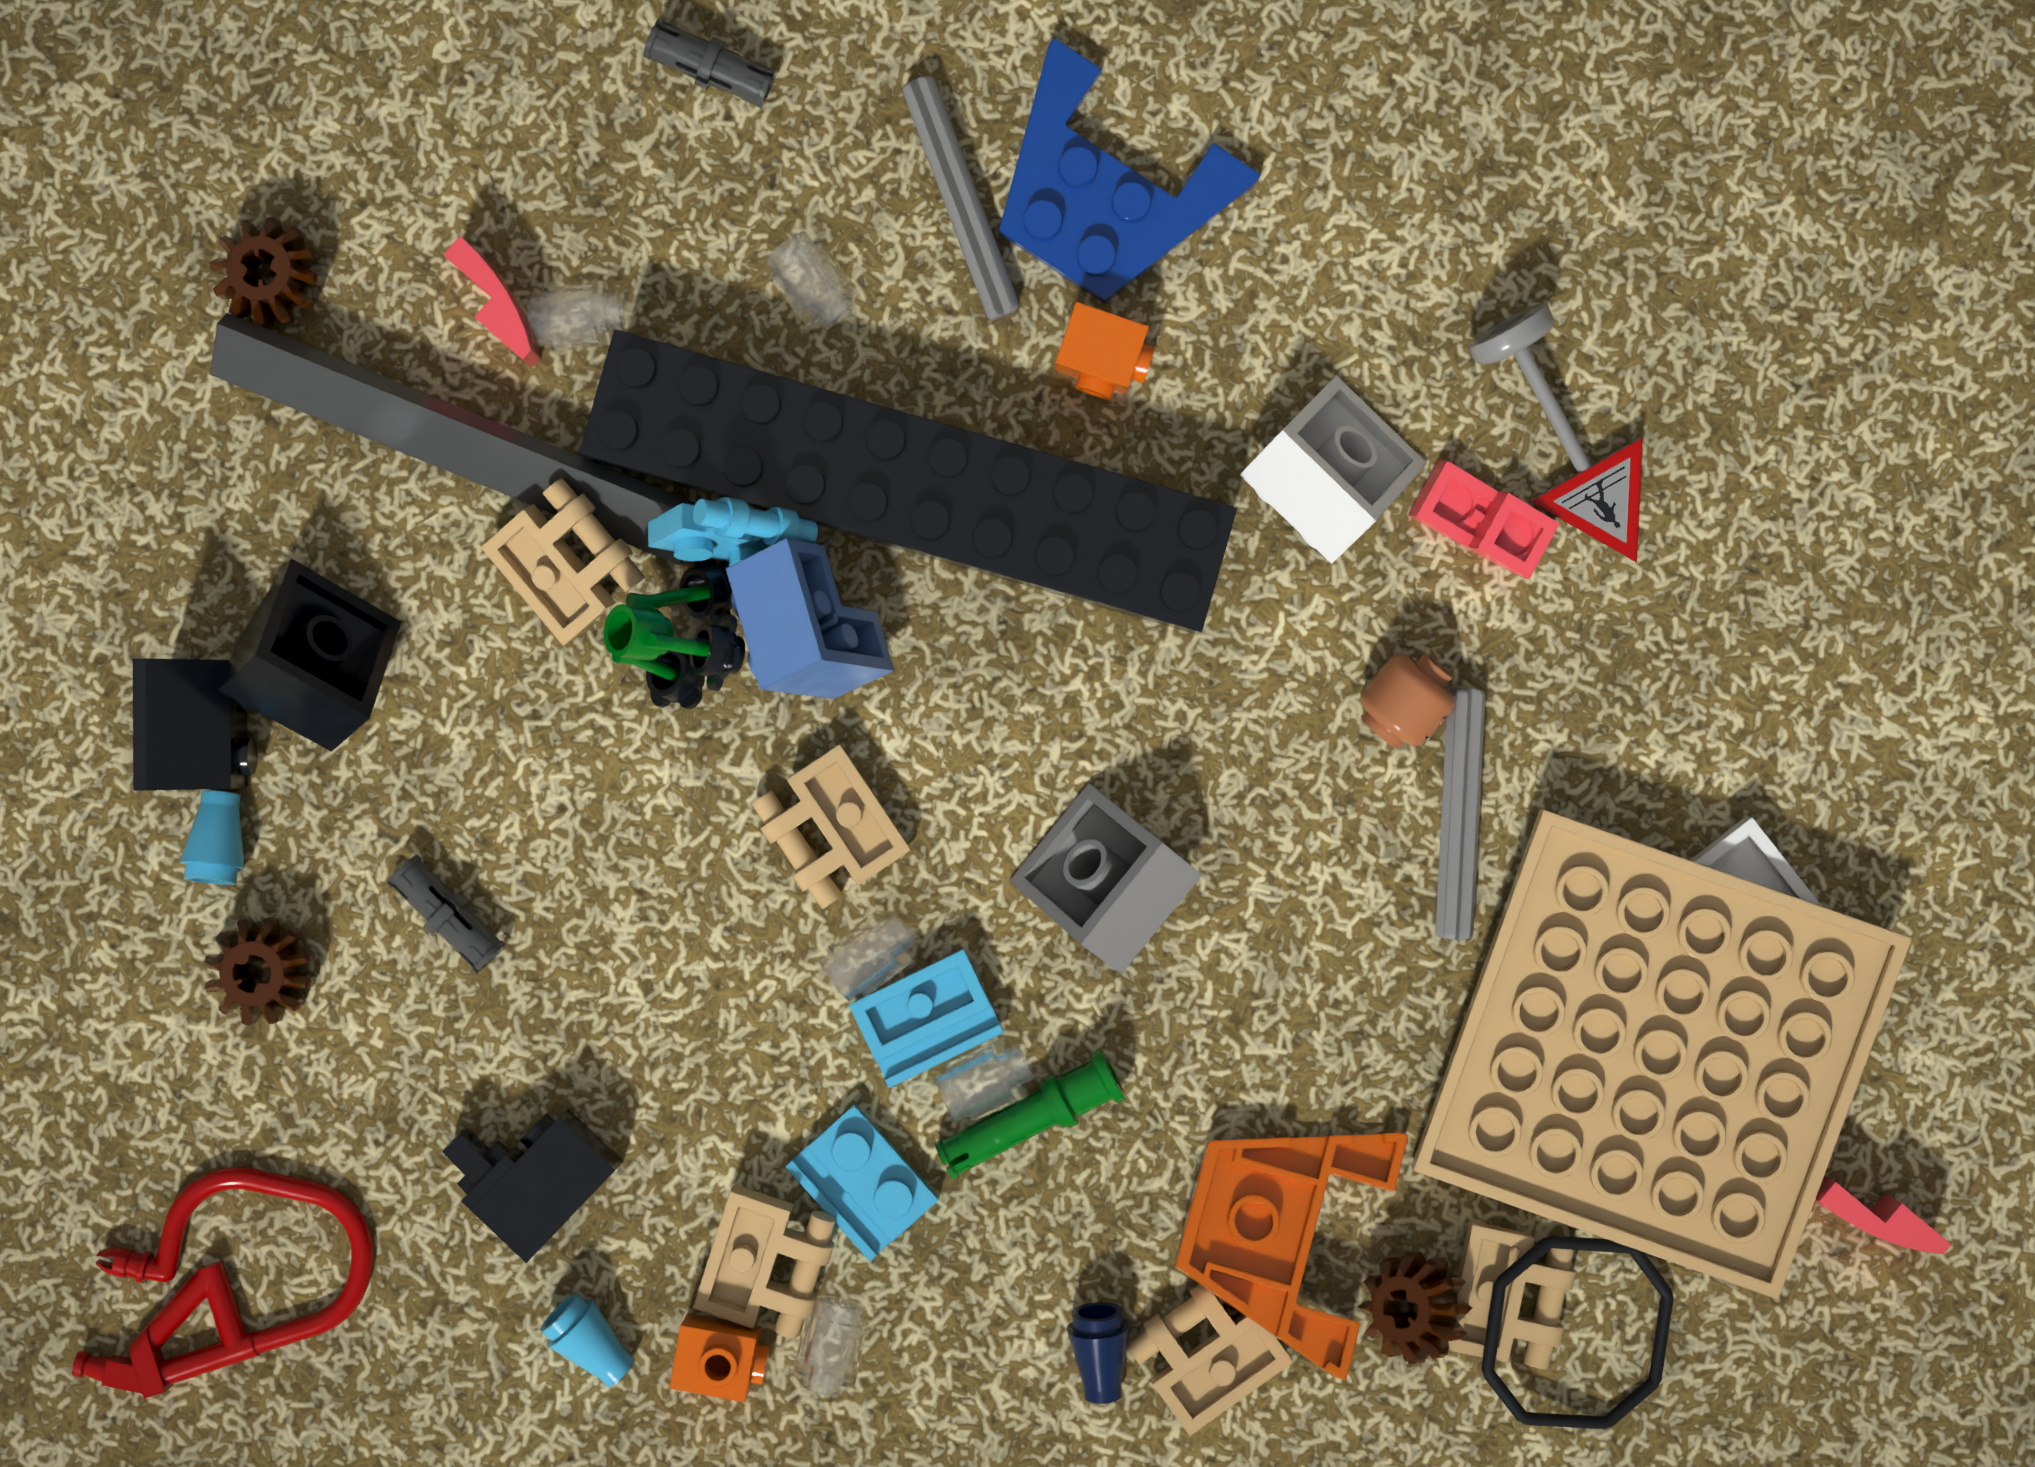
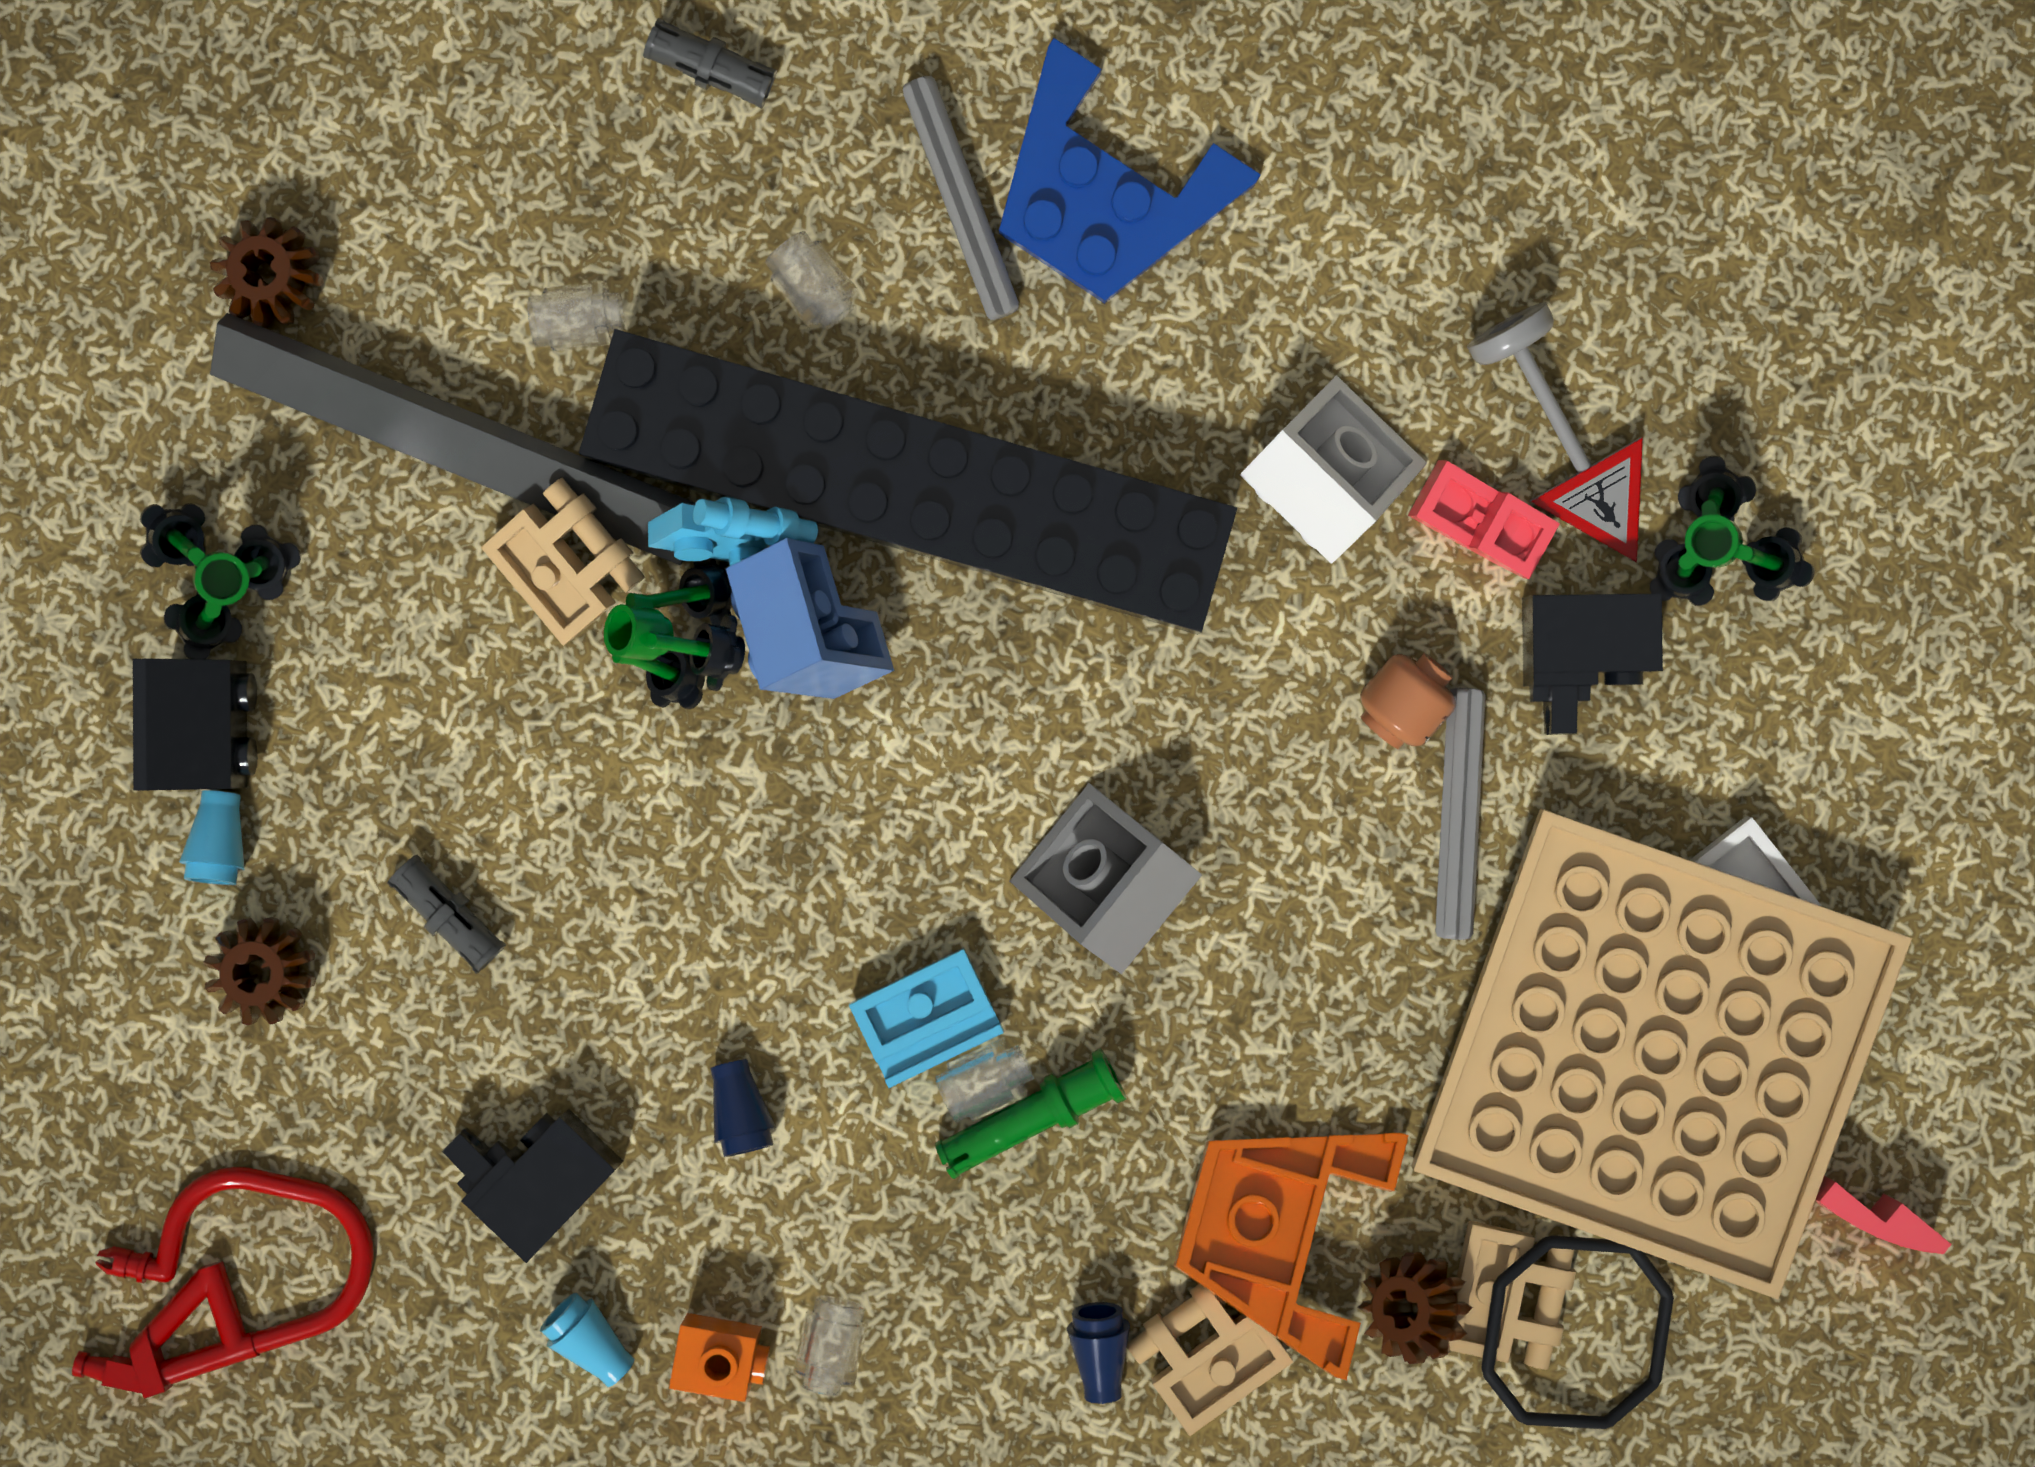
black slope [219,559,402,752] -> none
coral slope [443,236,541,367] -> none
tan plate [693,1184,836,1339] -> none
tan plate [751,744,912,909] -> none
medium azure plate [785,1103,939,1261] -> none
clear brick [819,910,917,1002] -> none
orange brick [1055,302,1156,400] -> none
none -> black plant [140,503,301,659]
none -> dark blue cone [710,1059,776,1157]
none -> black hinge [1522,594,1663,735]
none -> black plant [1650,456,1815,606]

